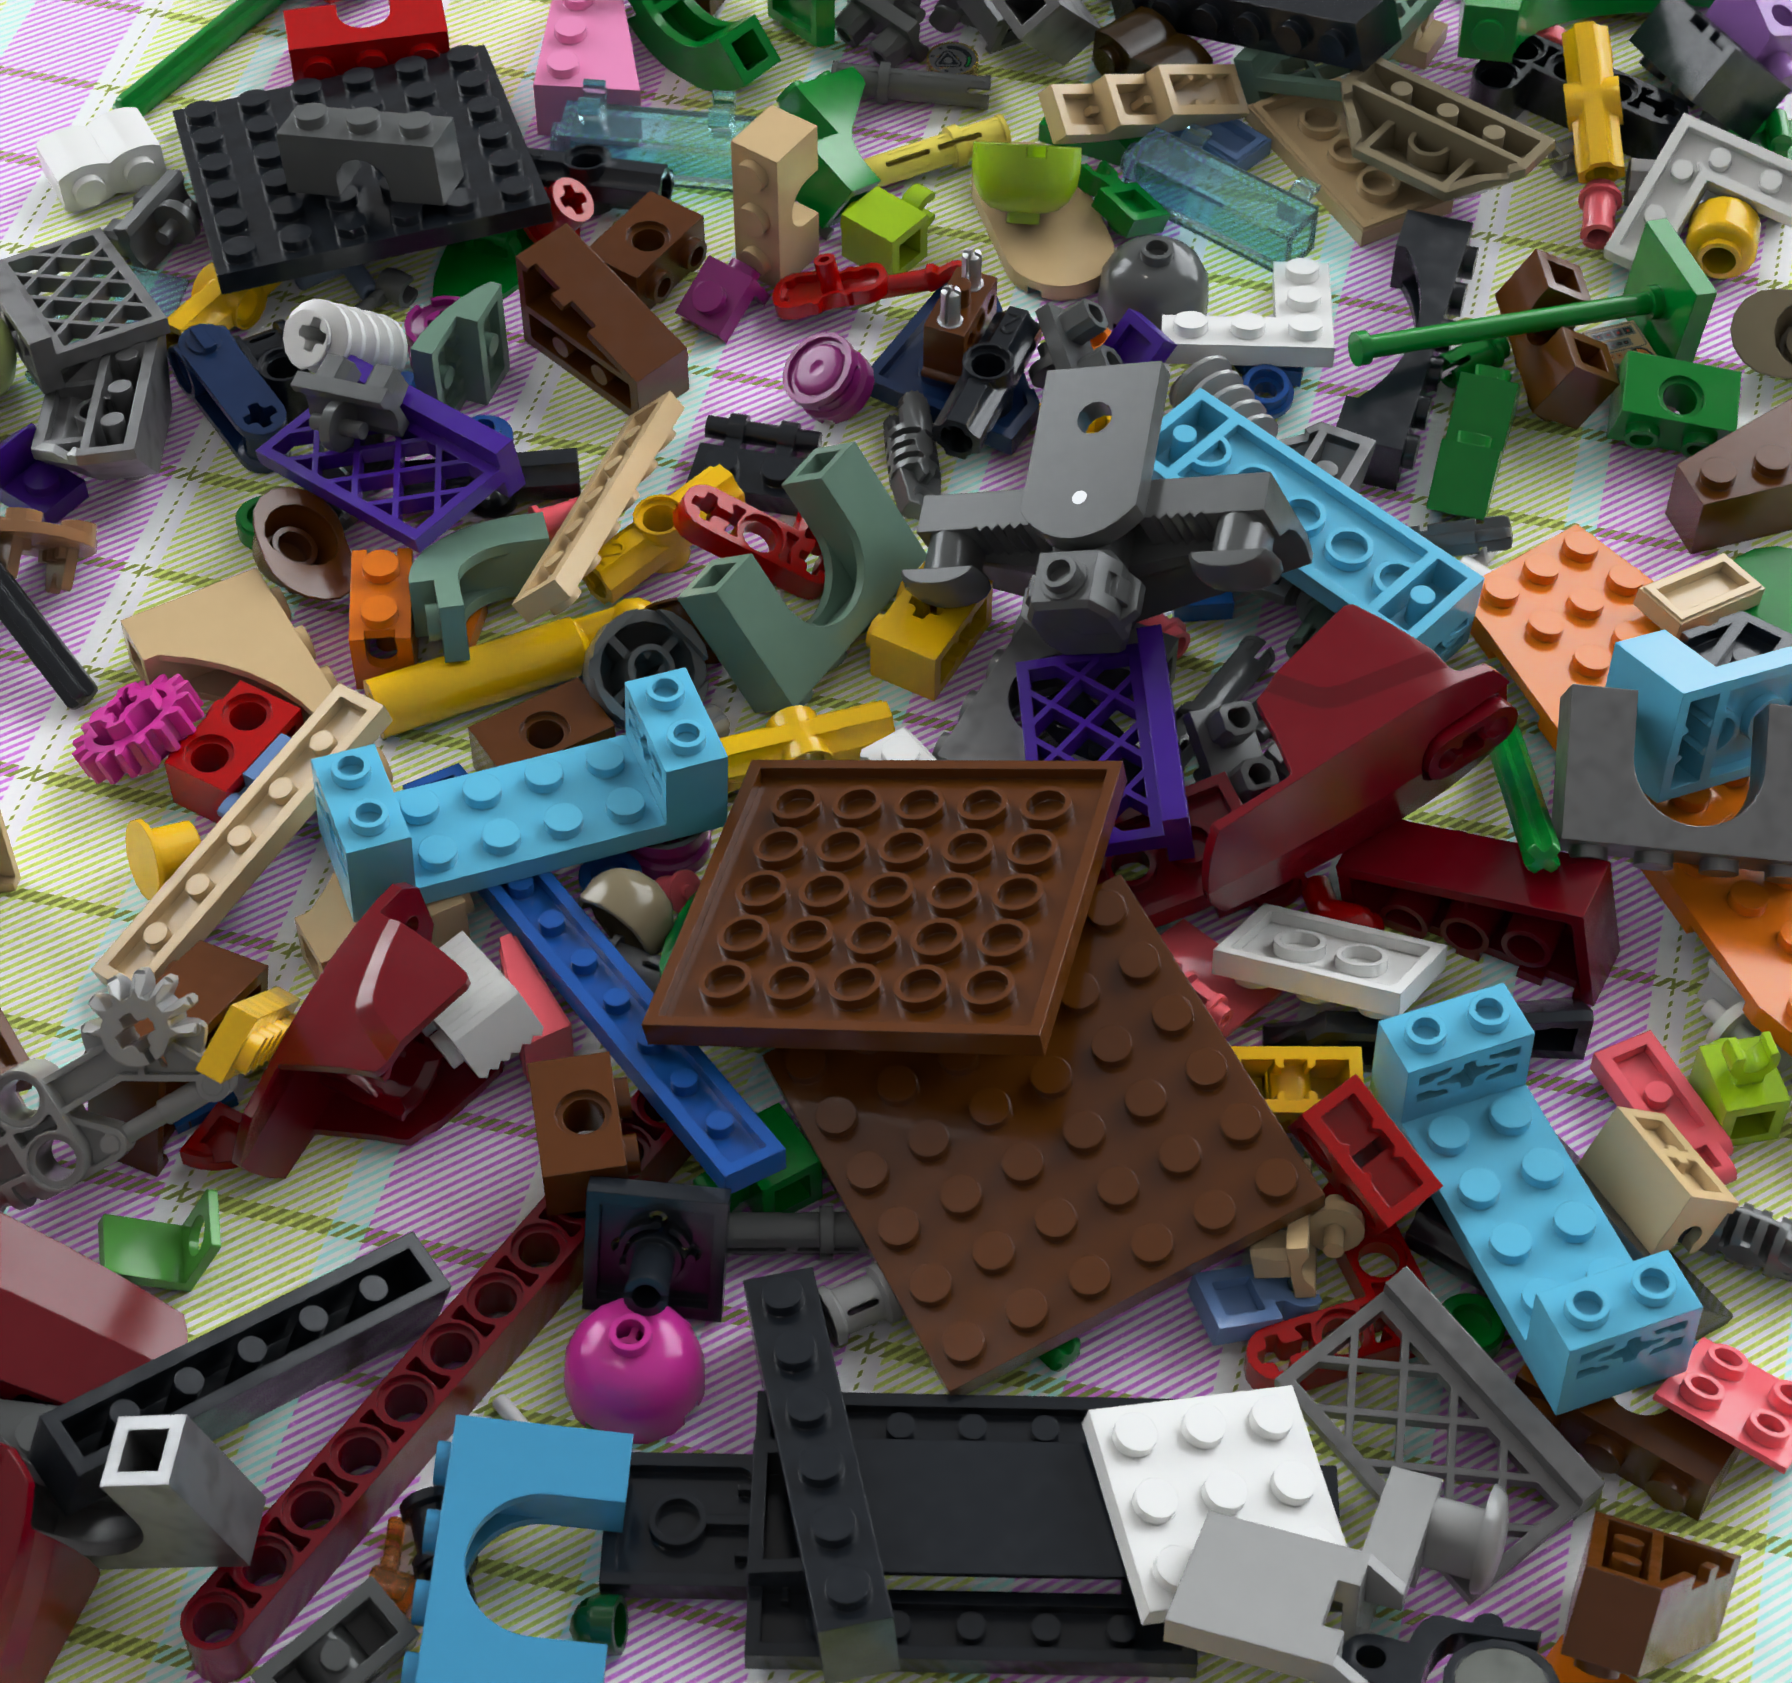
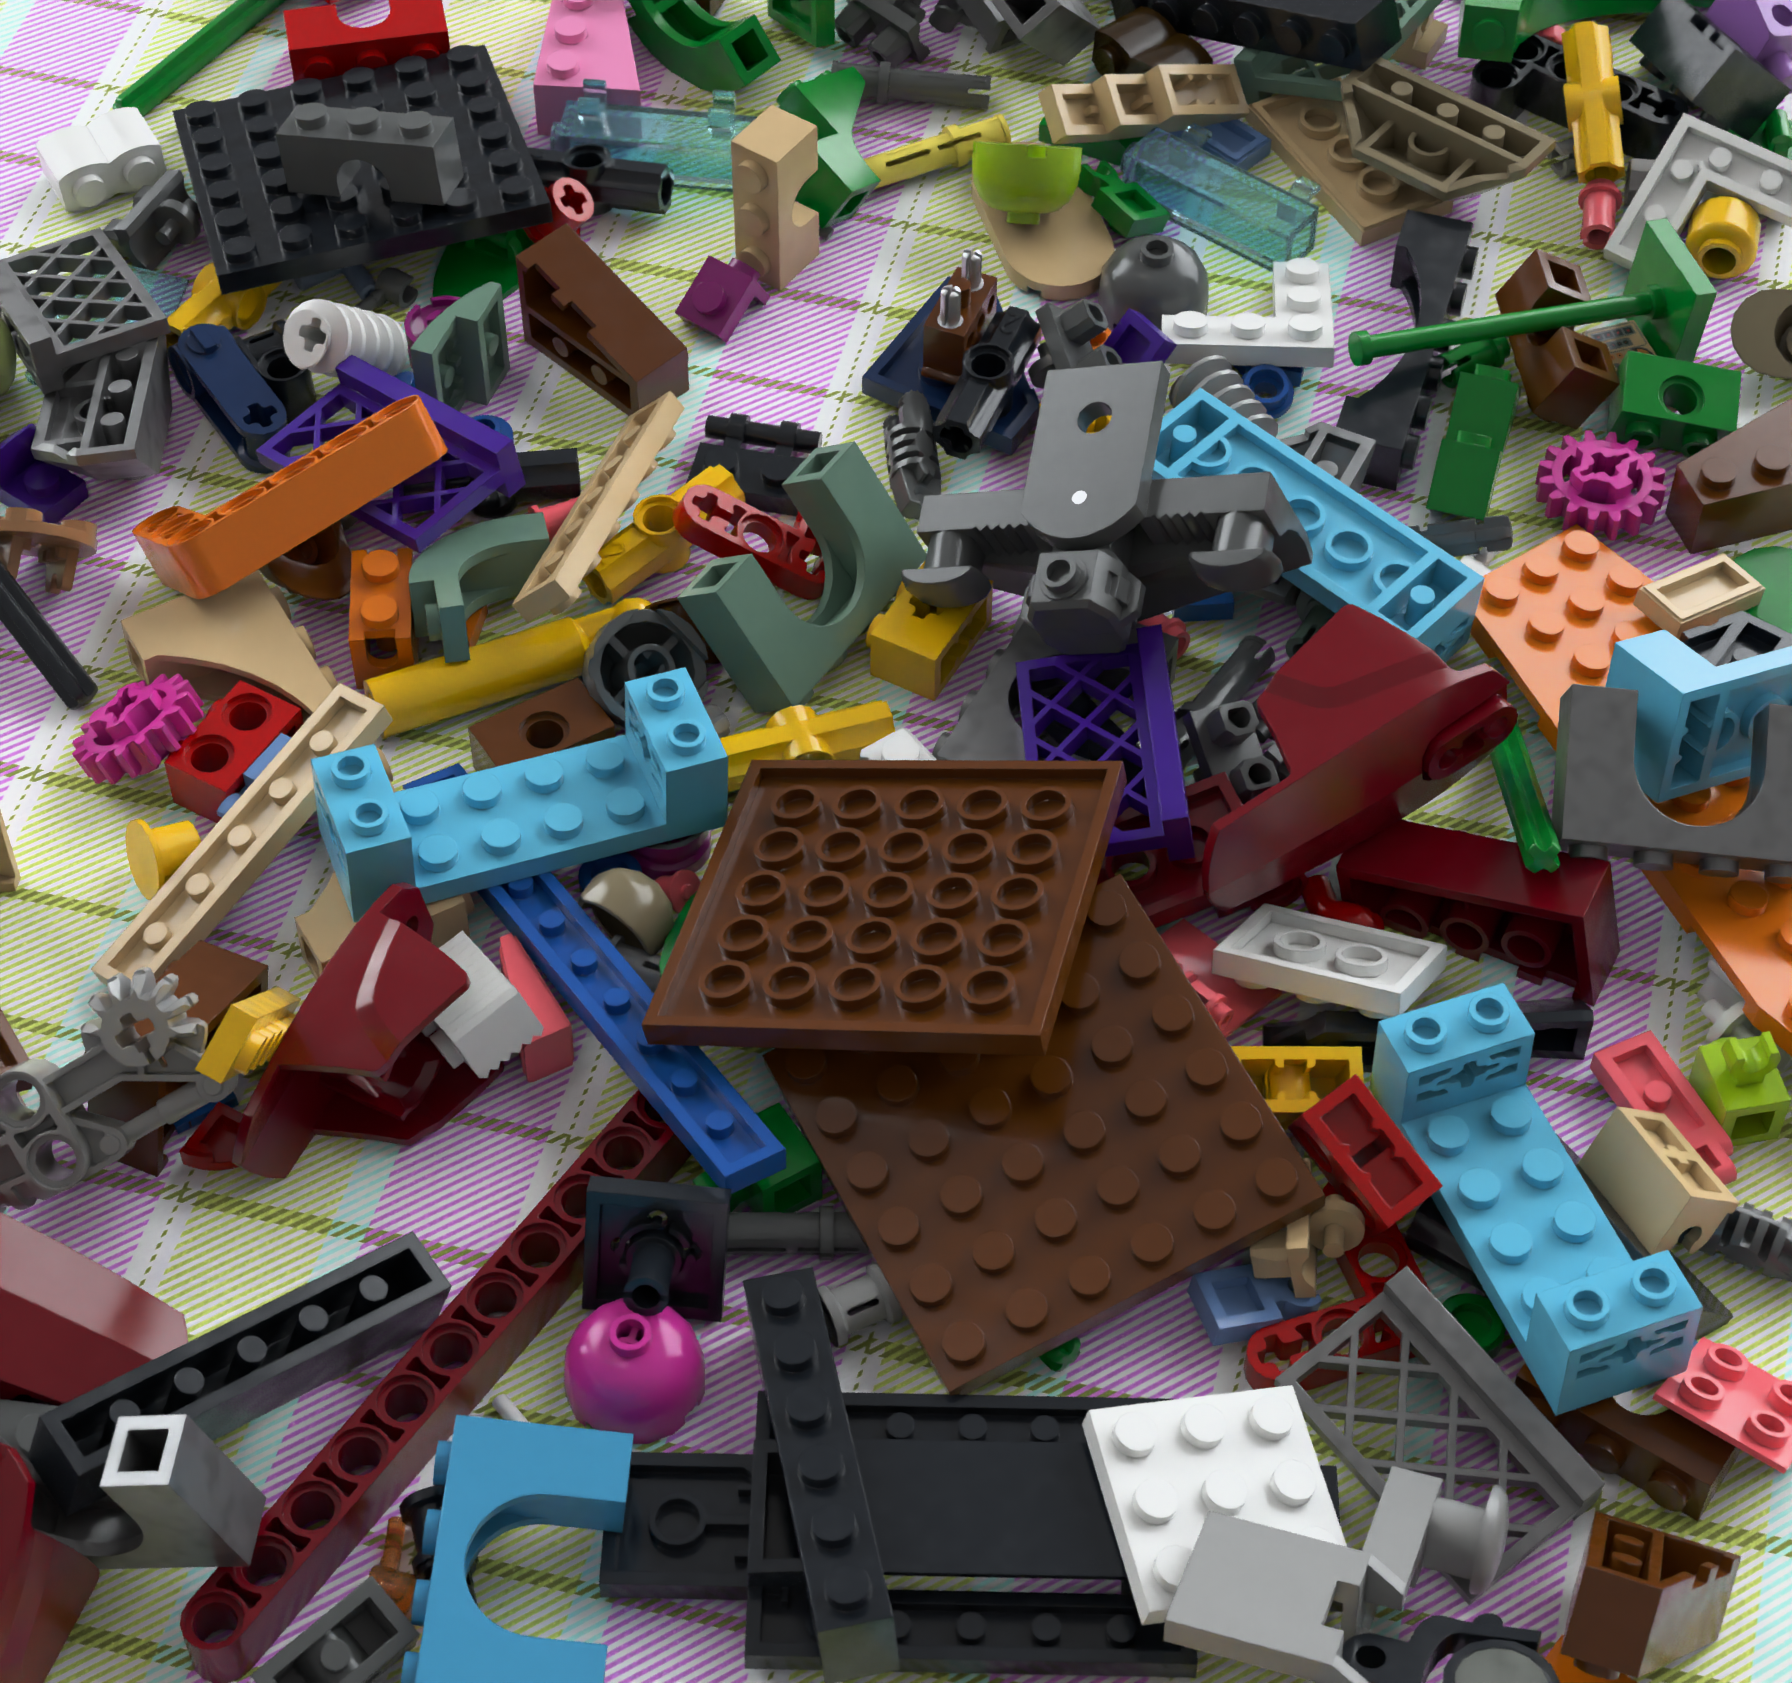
bright green bracket [98,1189,221,1292] -> none
dark grey hips [290,353,410,452] -> none
reddish brown brick [527,1051,641,1216] -> none
dark green hinge [569,1594,629,1656] -> none
reddish brown brick [589,190,707,310] -> none
red piece [772,253,962,320] -> none
magenta wheel [782,332,875,424] -> none
lime brick [840,183,935,275] -> none
tile [926,42,979,75] -> none
none -> orange beam [132,395,448,599]
none -> dark pink gear [1535,430,1667,541]

